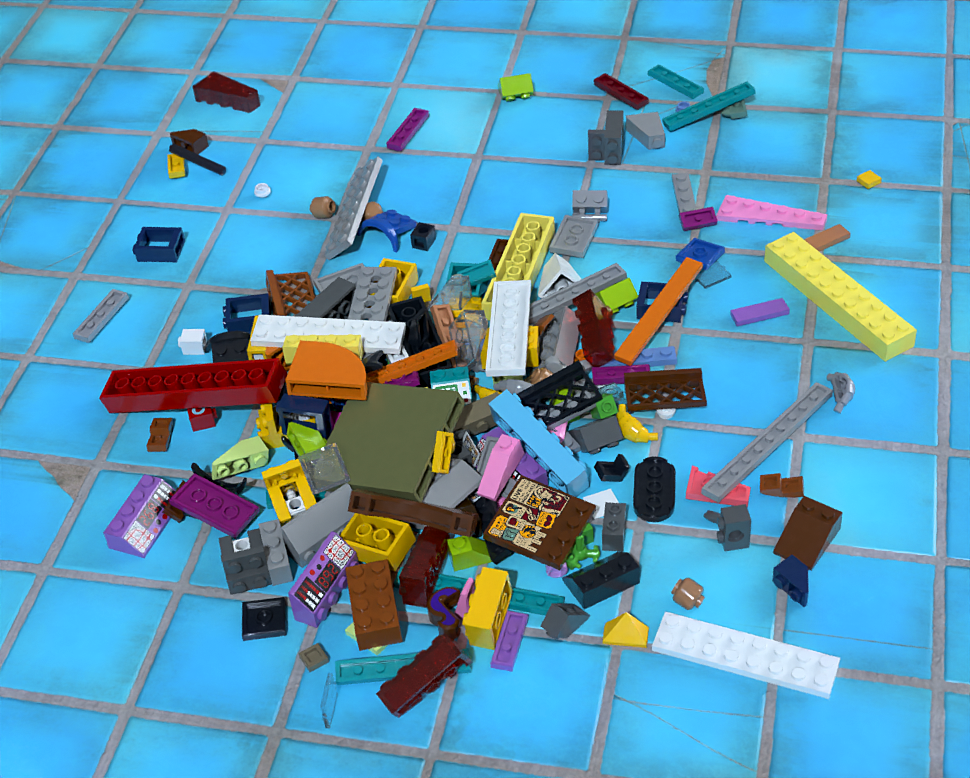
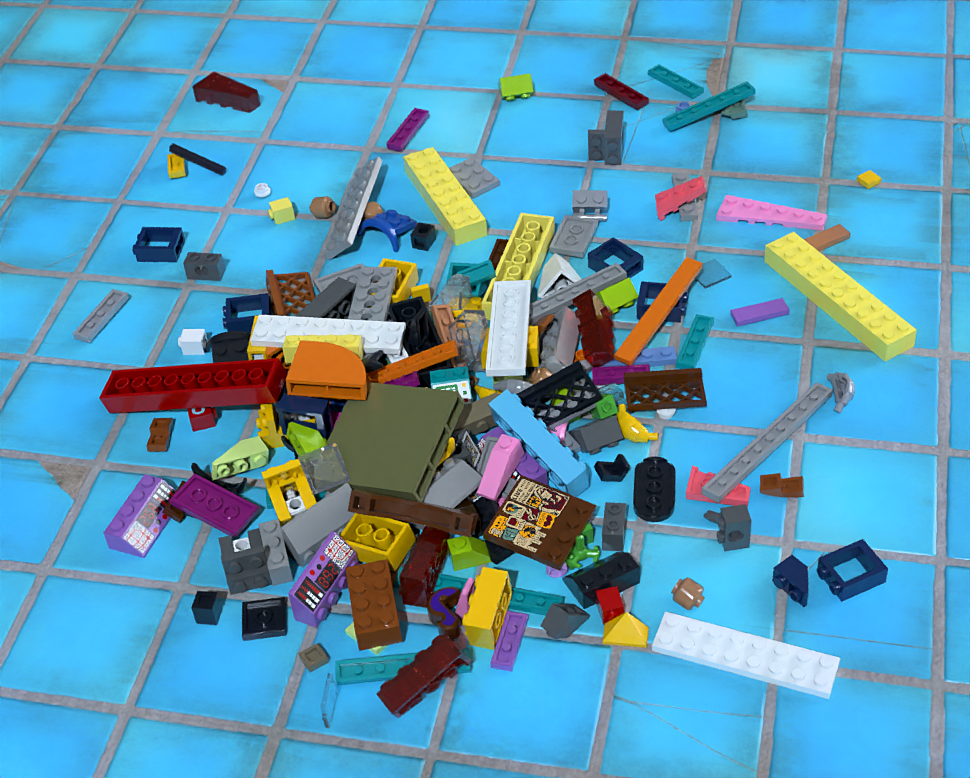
reddish brown slope [170,129,209,154] -> none
yellow tile [431,431,454,474] -> none
white sticker [583,489,619,519] -> none
light grey slope [626,112,665,150] -> none
blue tile [676,238,725,270] -> none
magenta plate [679,207,718,231] -> none
reddish brown slope [773,496,843,571] -> none
none -> dark grey brick [183,252,225,281]
none -> black panel [191,591,223,625]
none -> light yellow brick [268,197,295,225]
none -> light yellow brick [403,147,487,246]
none -> light grey plate [449,157,500,199]
none -> dark blue window [588,237,643,280]
none -> red brick [596,586,624,624]
none -> coral wing [655,176,707,221]
none -> teal tile [675,314,714,369]
none -> dark blue window [817,539,888,602]

